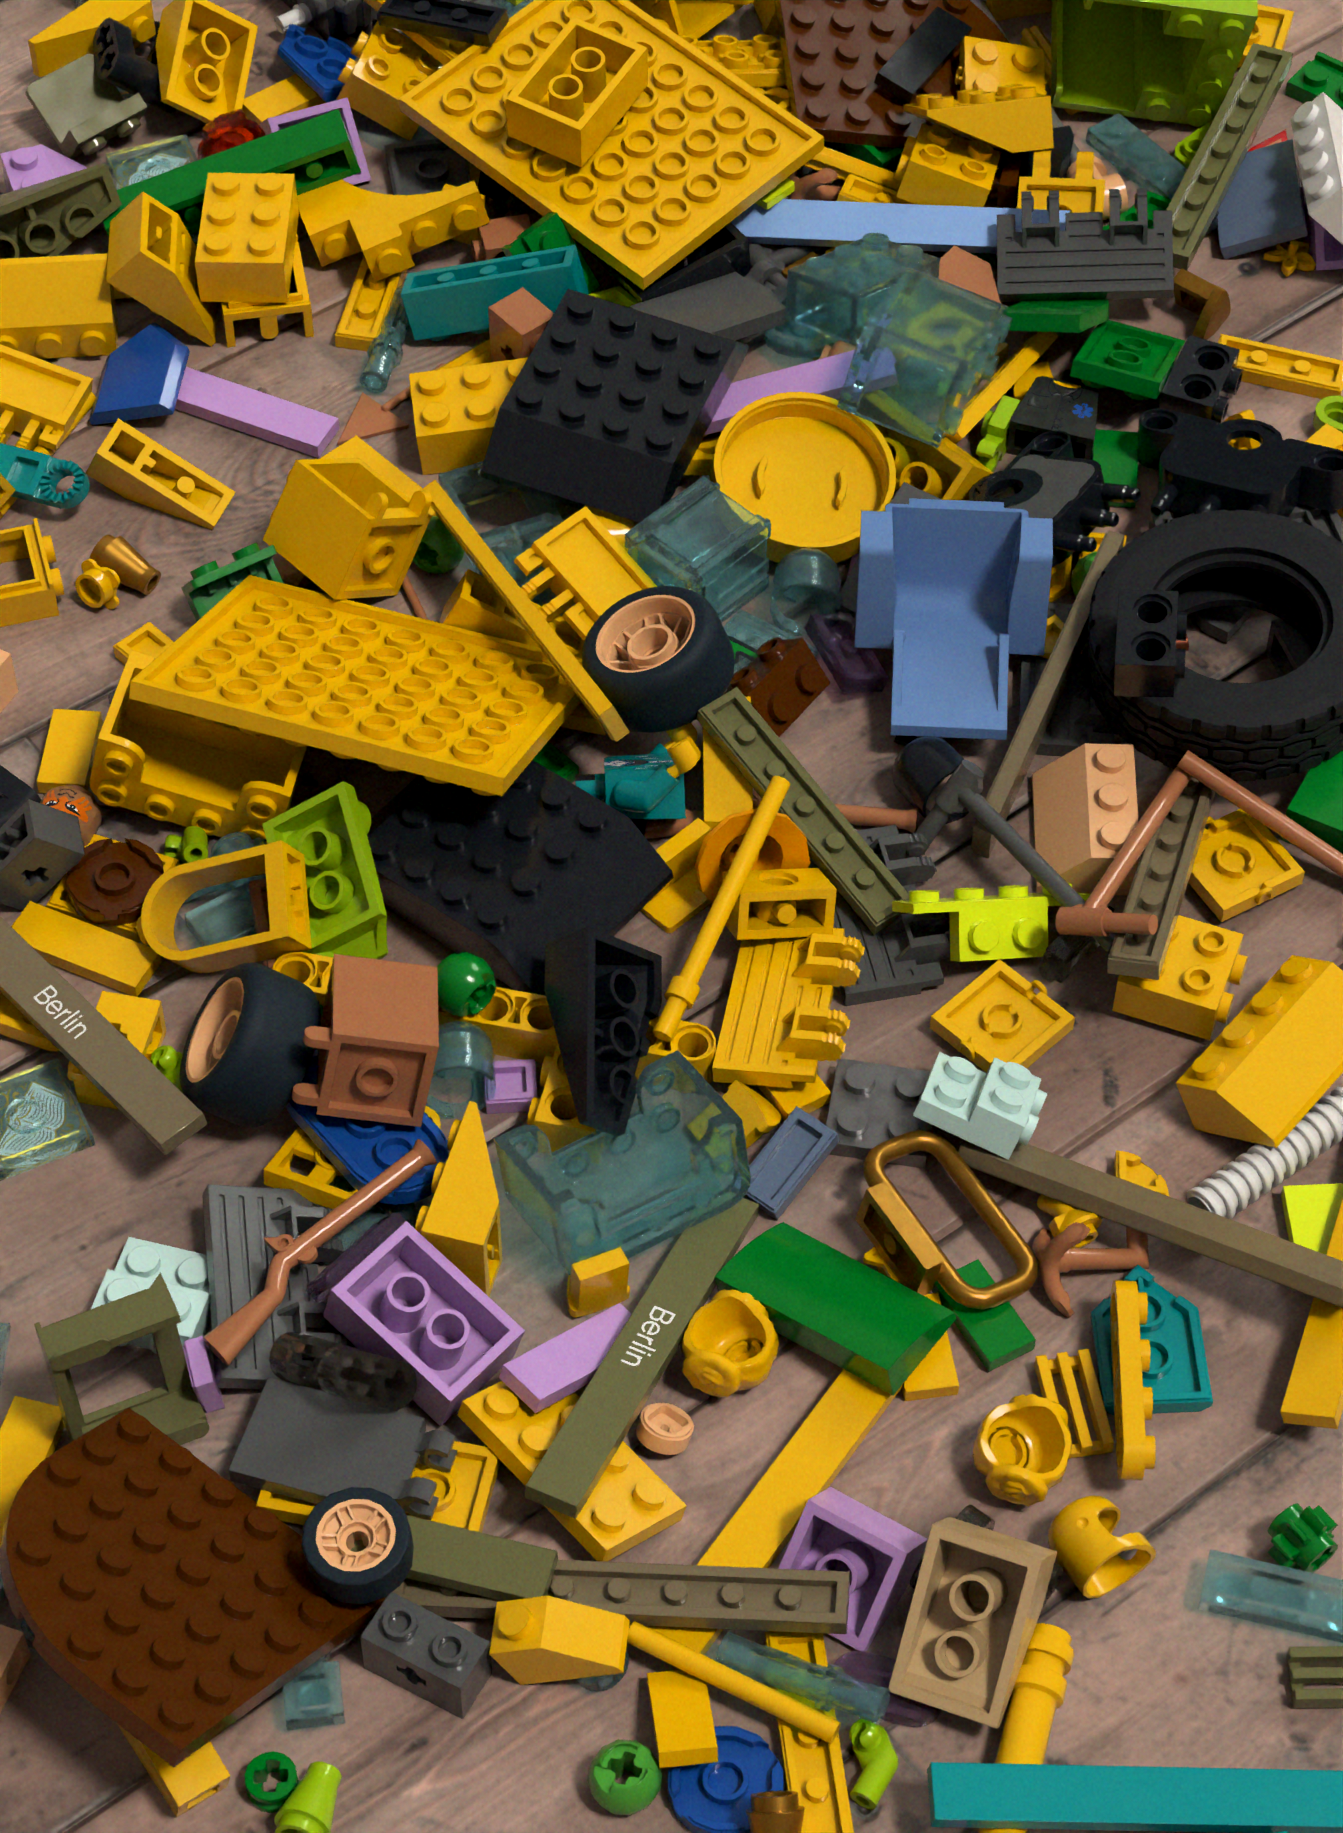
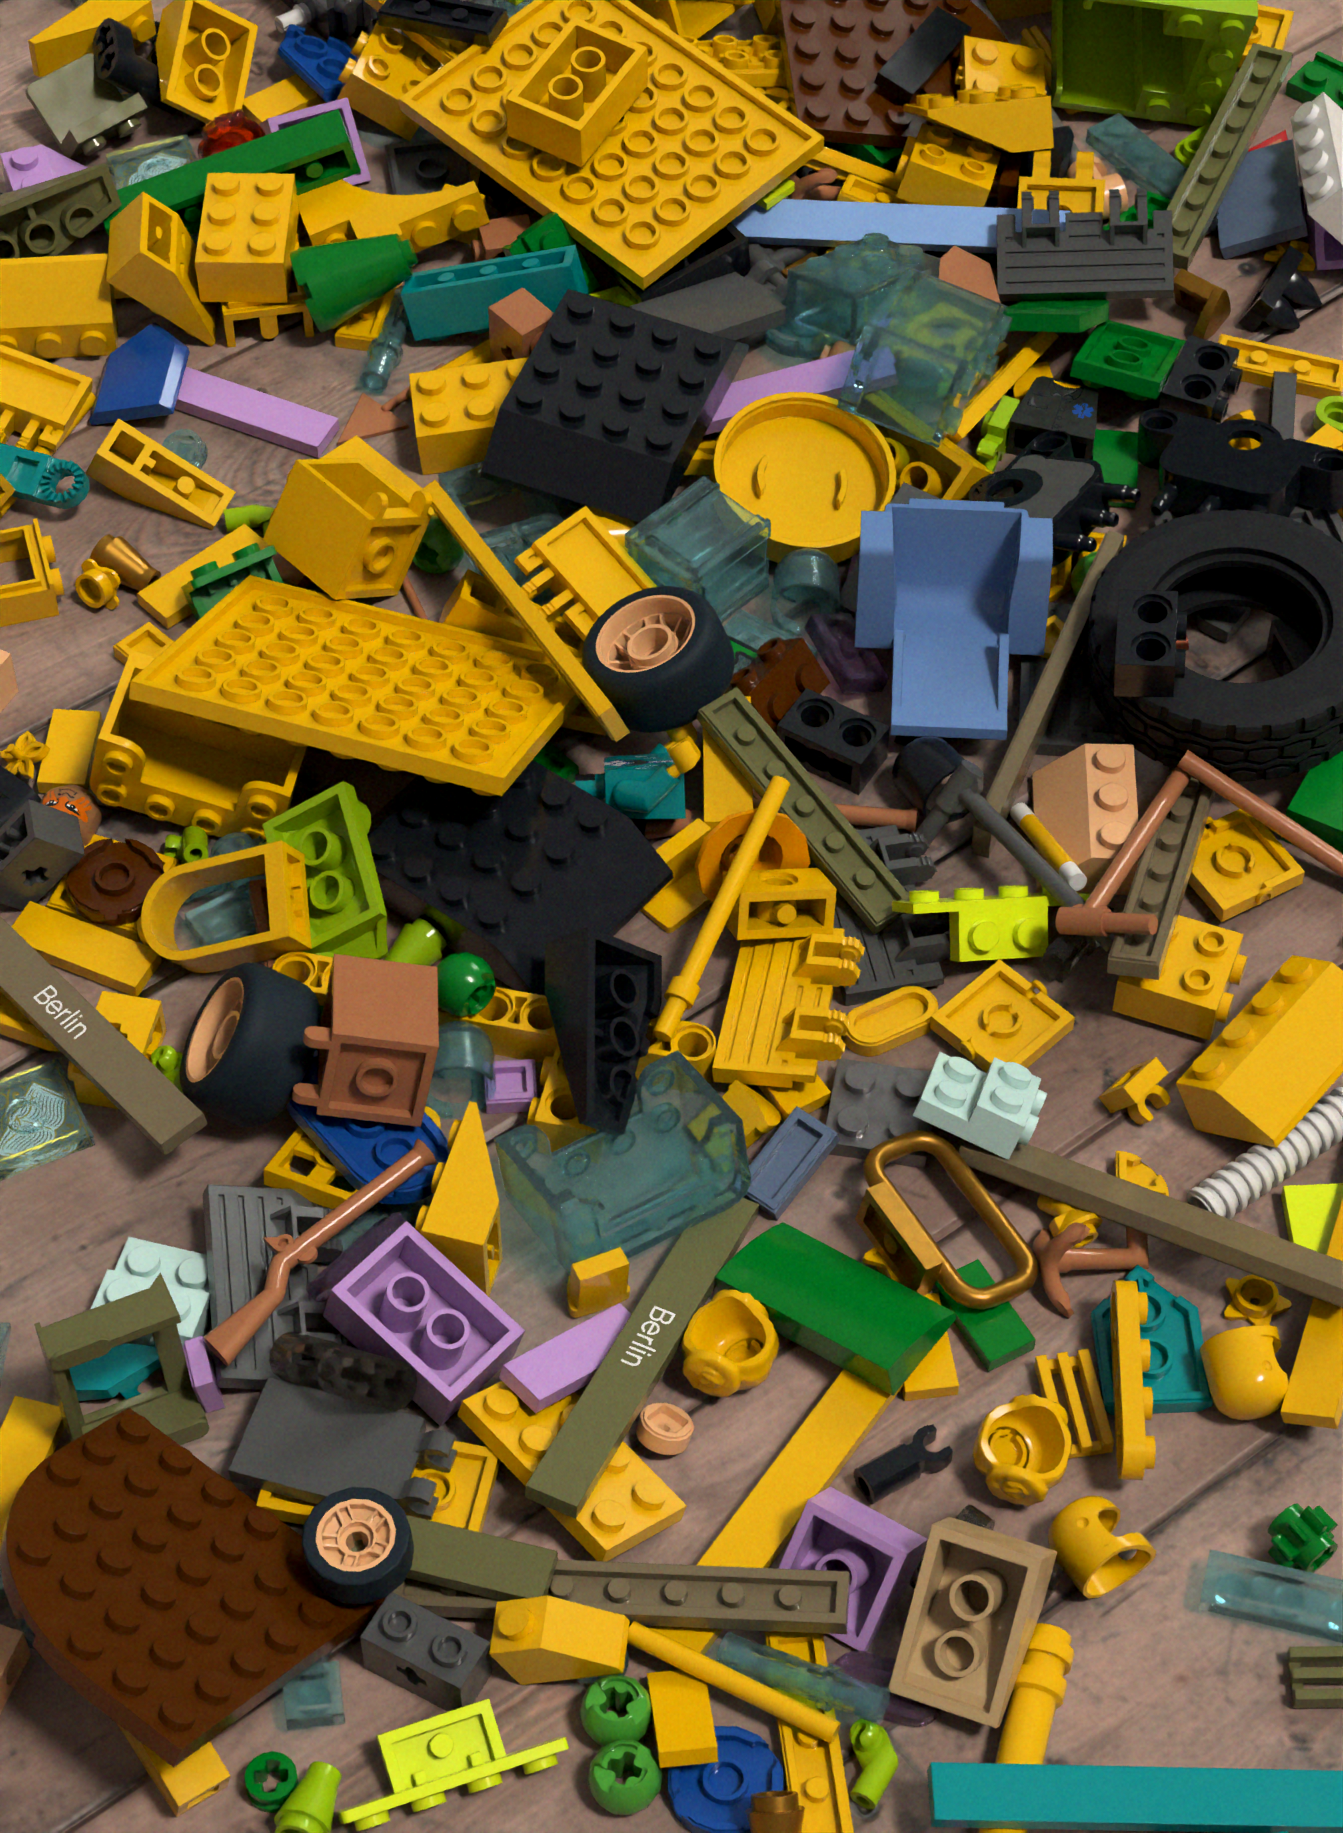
none -> yellow plant [0,731,50,779]
none -> teal slope [69,1343,161,1401]
none -> yellow tile [137,523,269,629]
none -> clear light blue tile [162,429,208,469]
none -> lime arm [223,504,275,535]
none -> green cone [290,233,418,333]
none -> neon yellow bracket [336,1699,569,1831]
none -> lime cone [384,918,447,966]
none -> bright green piece [579,1674,652,1746]
none -> black brick [777,688,890,795]
none -> yellow tile [843,986,938,1057]
none -> black bar [854,1425,953,1504]
none -> bar [1010,803,1087,891]
none -> yellow tile [1098,1057,1171,1125]
none -> yellow helmet [1200,1325,1288,1421]
none -> yellow plate [1224,1274,1292,1326]
none -> black tile [1239,245,1322,333]
none -> dark grey beam [1268,371,1297,440]

